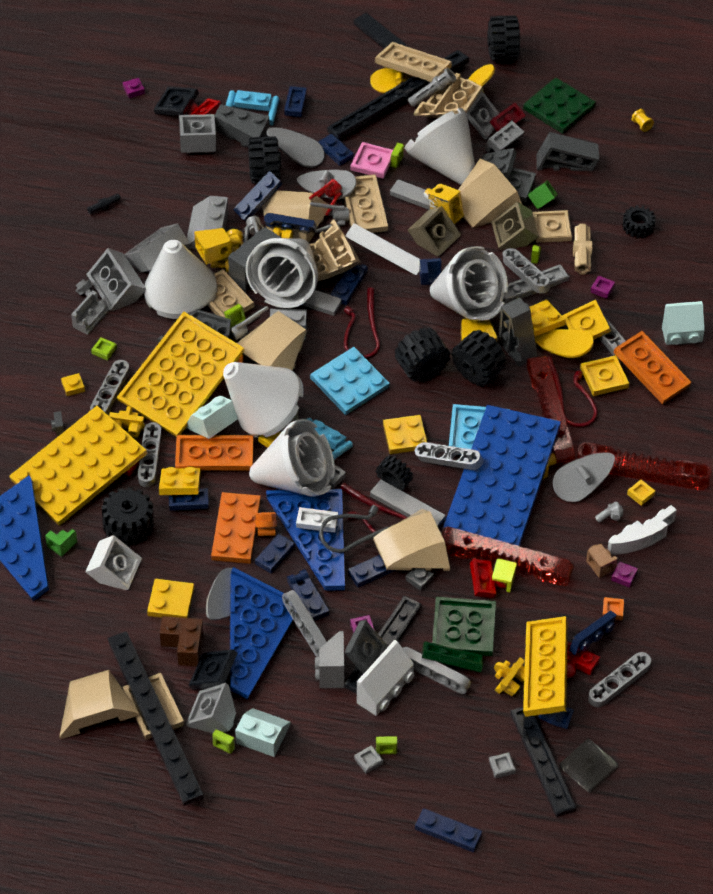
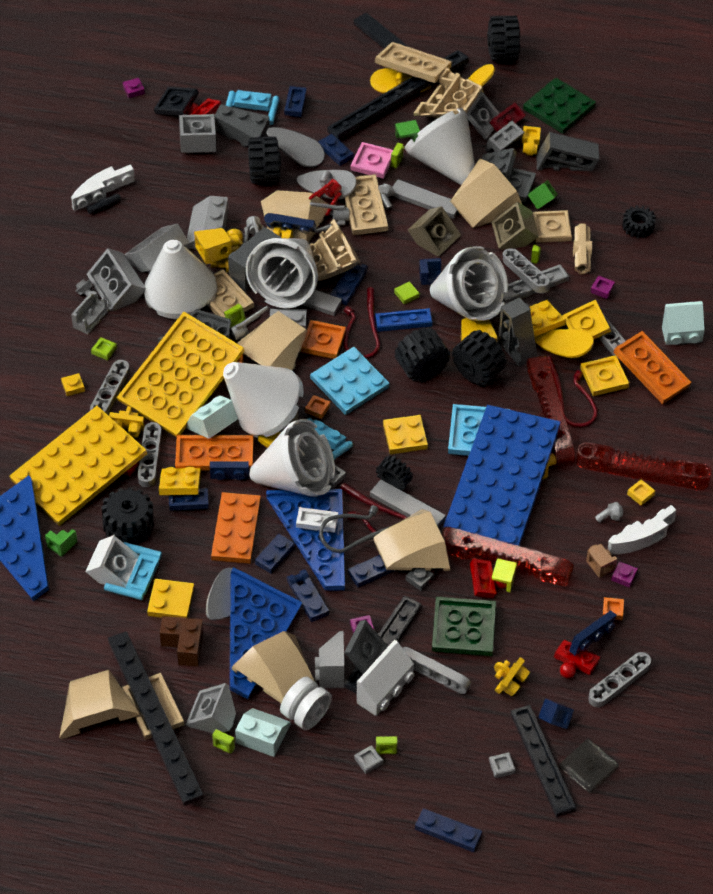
dark grey plate [51,411,64,437] -> none
black tile [189,649,238,690] -> none
dark blue plate [233,171,283,222] -> none
orange piece [255,512,277,537] -> none
light grey beam [282,590,327,657] -> none
white sticker [345,223,420,275] -> none
light grey pin [408,68,456,107] -> none
light grey beam [415,442,483,470] -> none
dark green tile [422,641,483,672] -> none
yellow torso [424,184,464,224] -> none
yellow plate [523,616,568,717] -> none
light grey shield [553,453,615,502] -> none
yellow bush [632,109,654,132] -> none
none -> white slope [71,165,135,211]
none -> medium azure plate [104,542,162,600]
none -> dark blue plate [210,461,249,480]
none -> tan wedge [231,631,315,704]
none -> white wheel [280,676,332,731]
none -> orange plate [301,320,346,359]
none -> orange plate [305,395,330,419]
none -> blue tile [375,308,433,332]
none -> light grey plate [378,184,395,210]
none -> lime tile [394,281,420,304]
none -> bright green panel [395,120,420,142]
none -> yellow plate [522,126,541,156]

